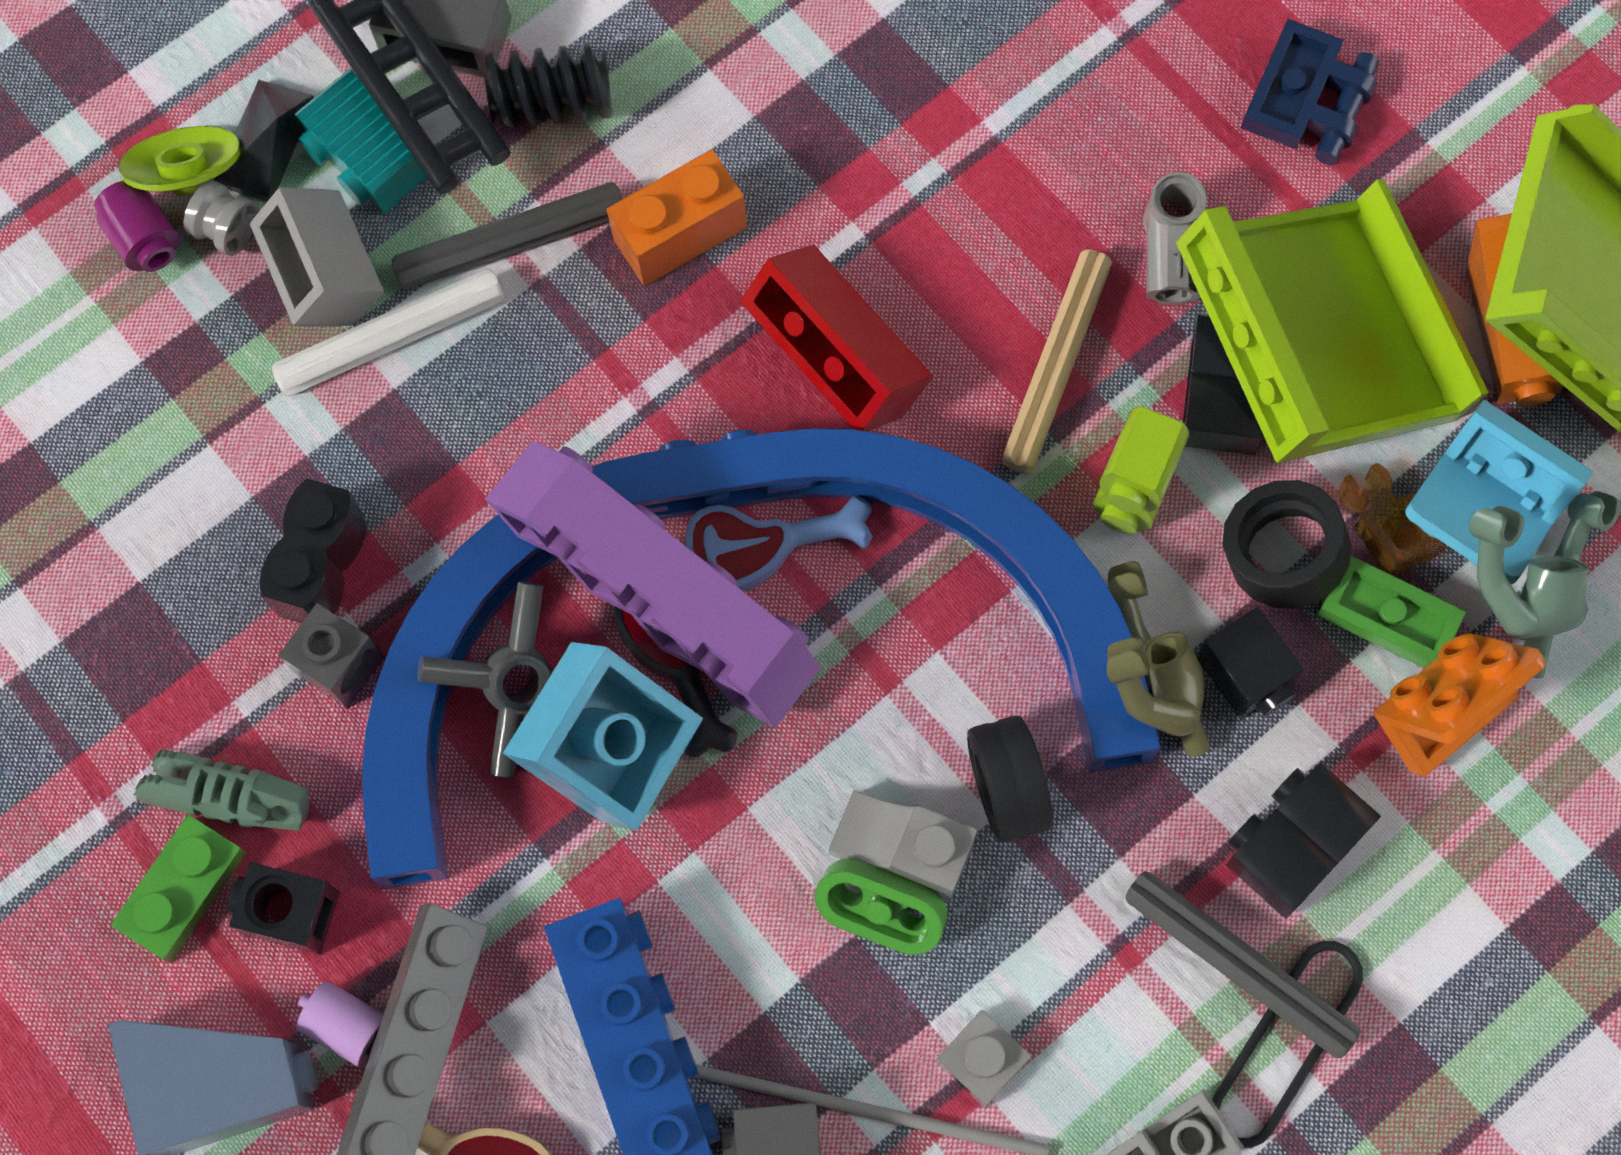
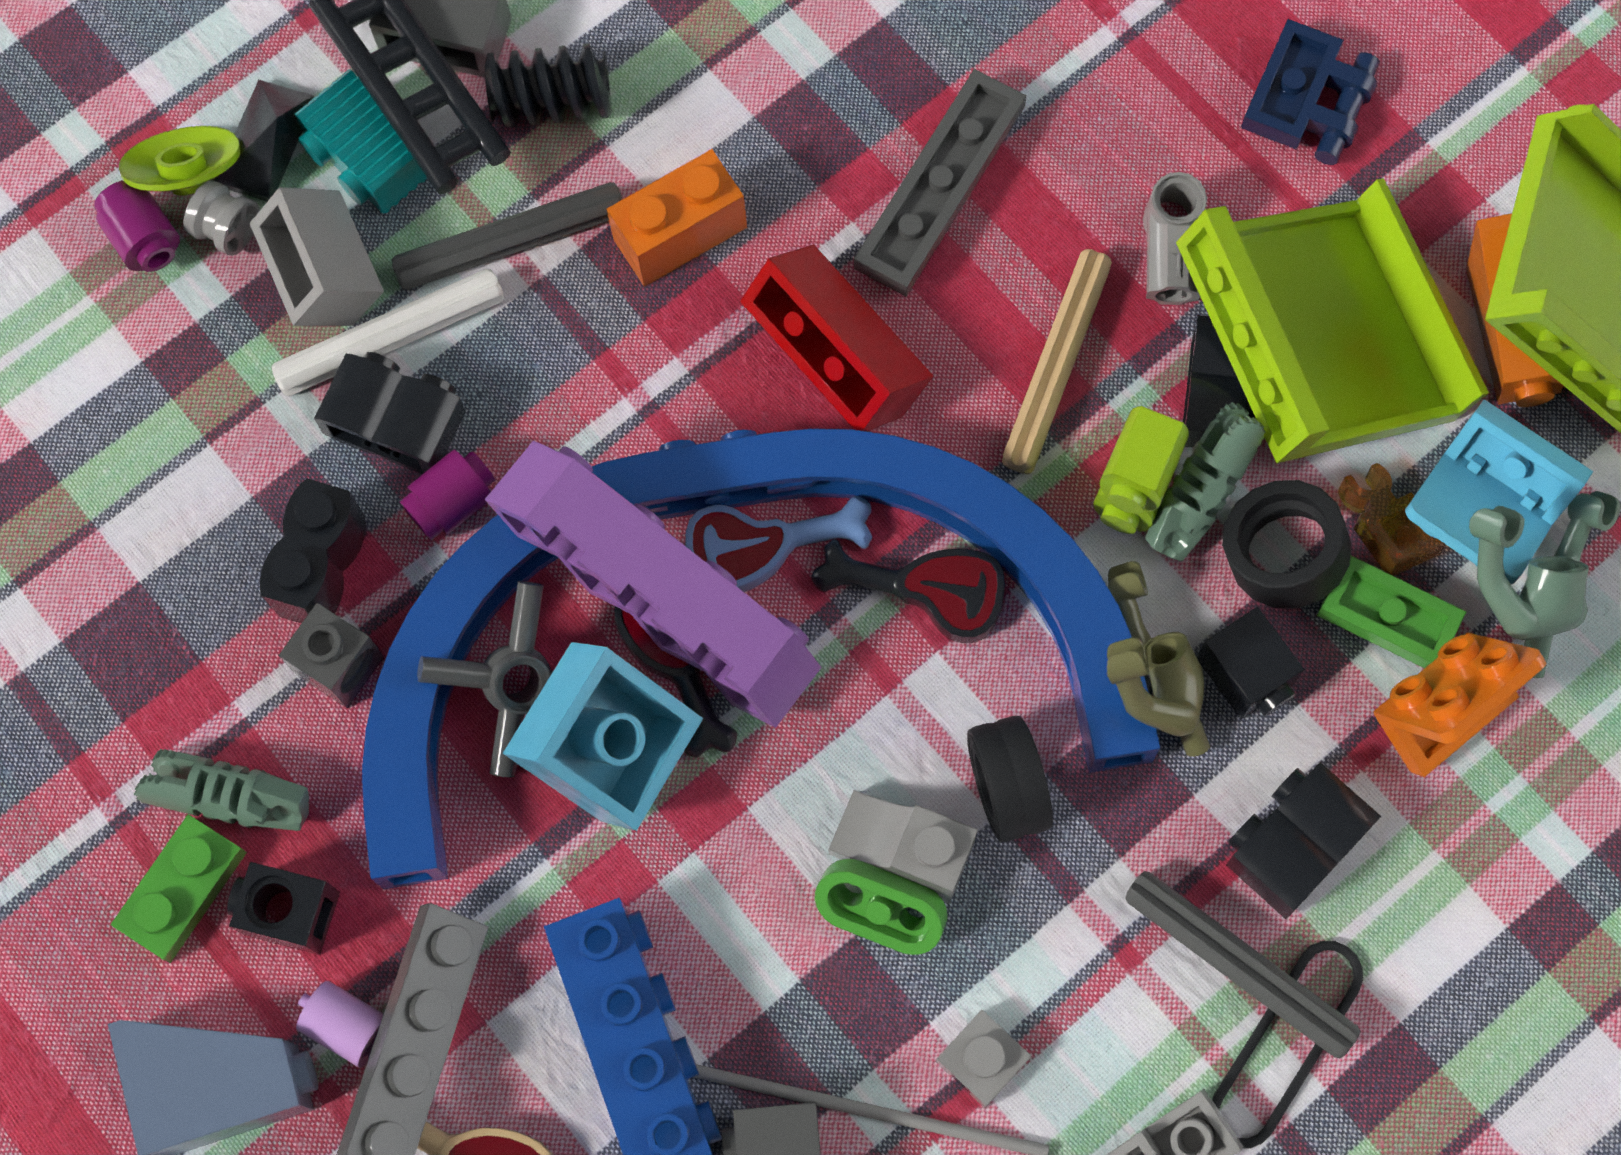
none -> black brick [314,352,465,474]
none -> magenta brick [399,449,496,541]
none -> black piece [811,539,1005,643]
none -> dark grey plate [854,69,1027,297]
none -> sand green hinge [1145,402,1266,562]

